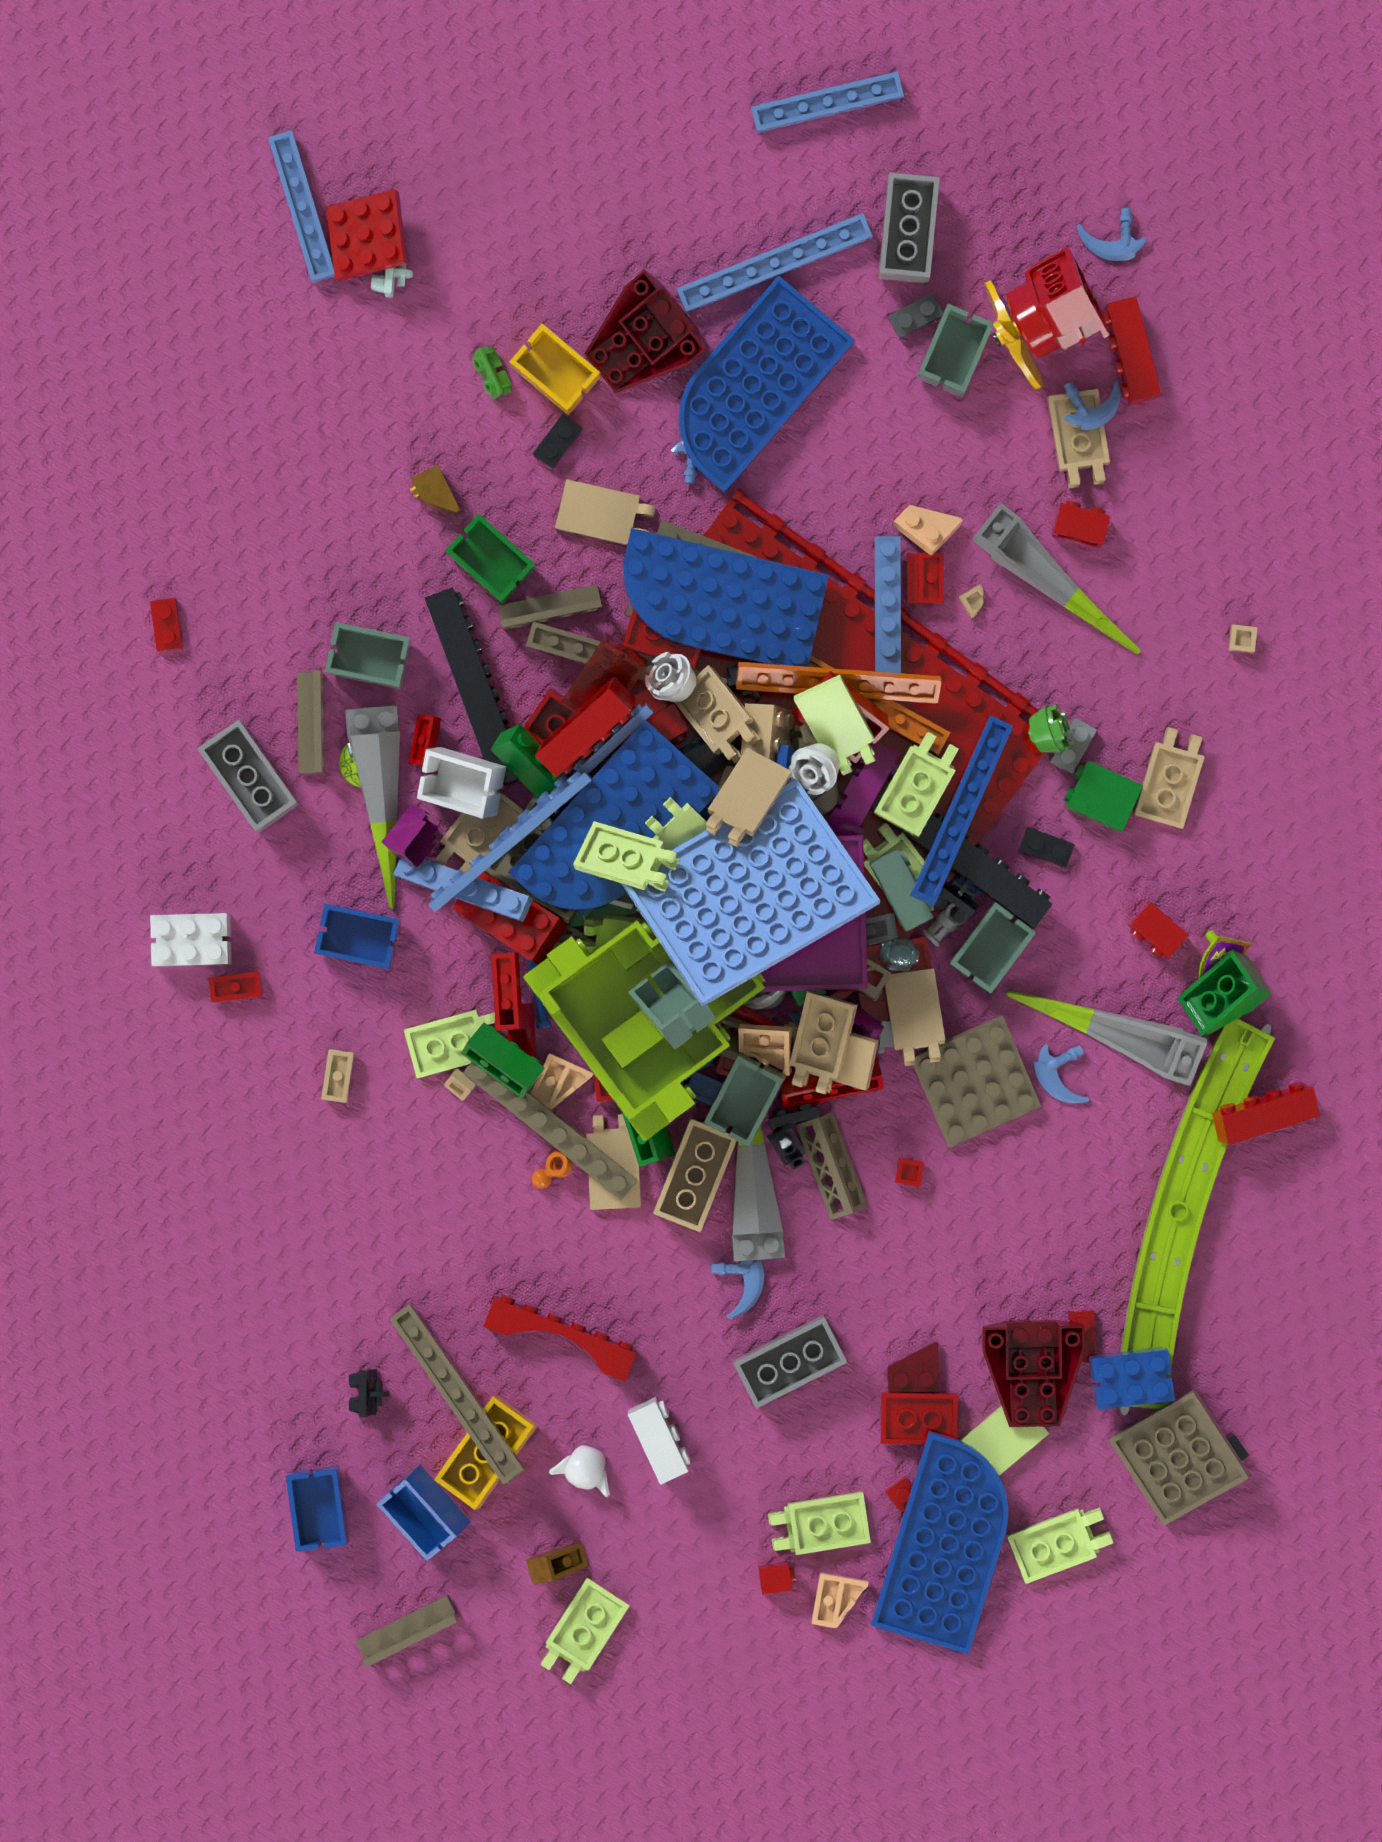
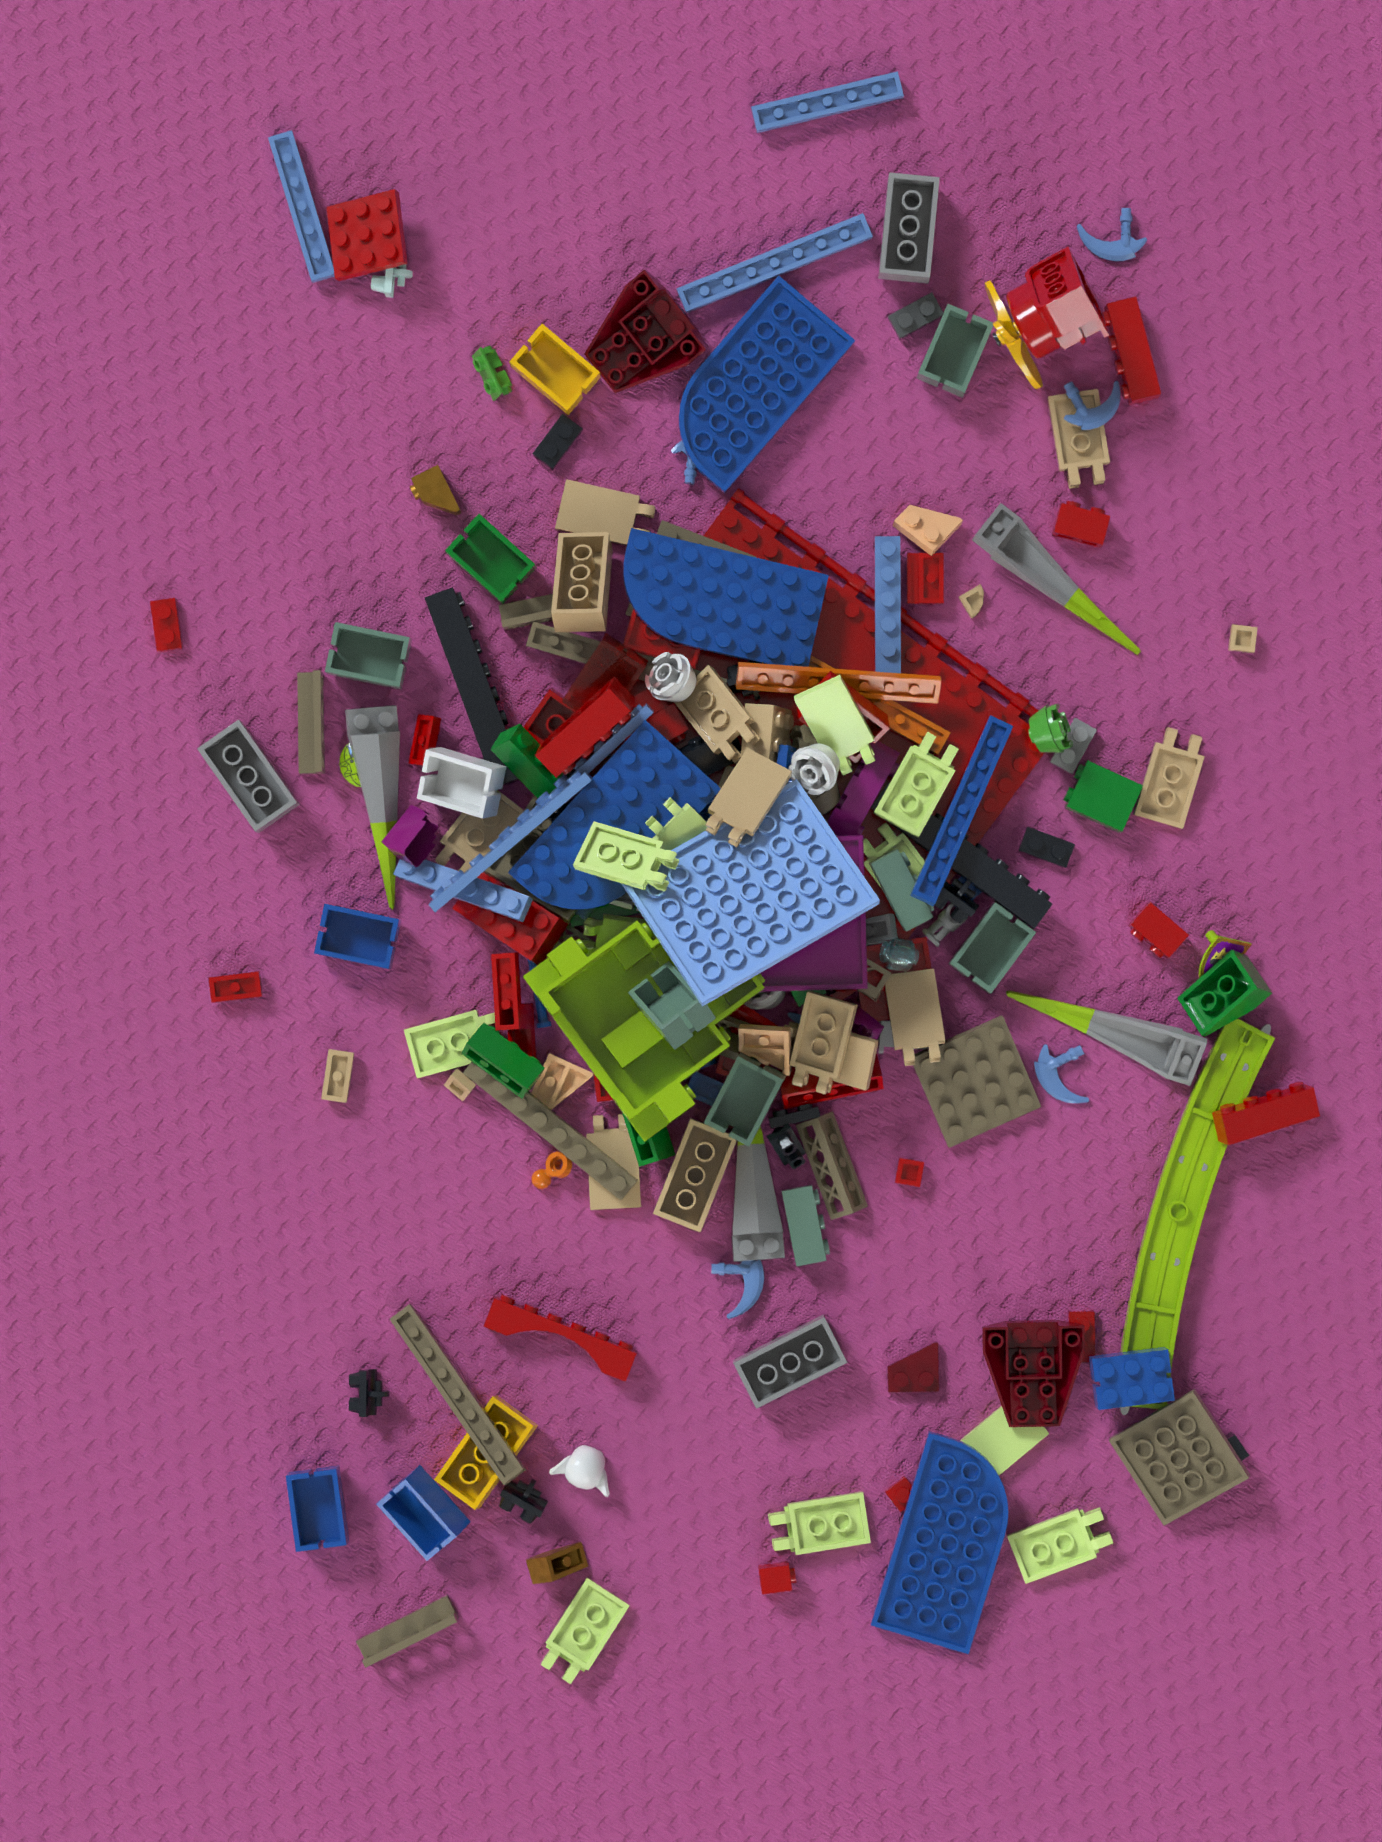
white piece [150,913,232,966] -> none
white brick [628,1397,690,1485] -> none
light nougat wing [811,1572,869,1628] -> none
red plate [880,1392,958,1445] -> none
none -> black hips [499,1479,548,1524]
none -> tan brick [551,532,613,632]
none -> sand green brick [781,1185,830,1266]

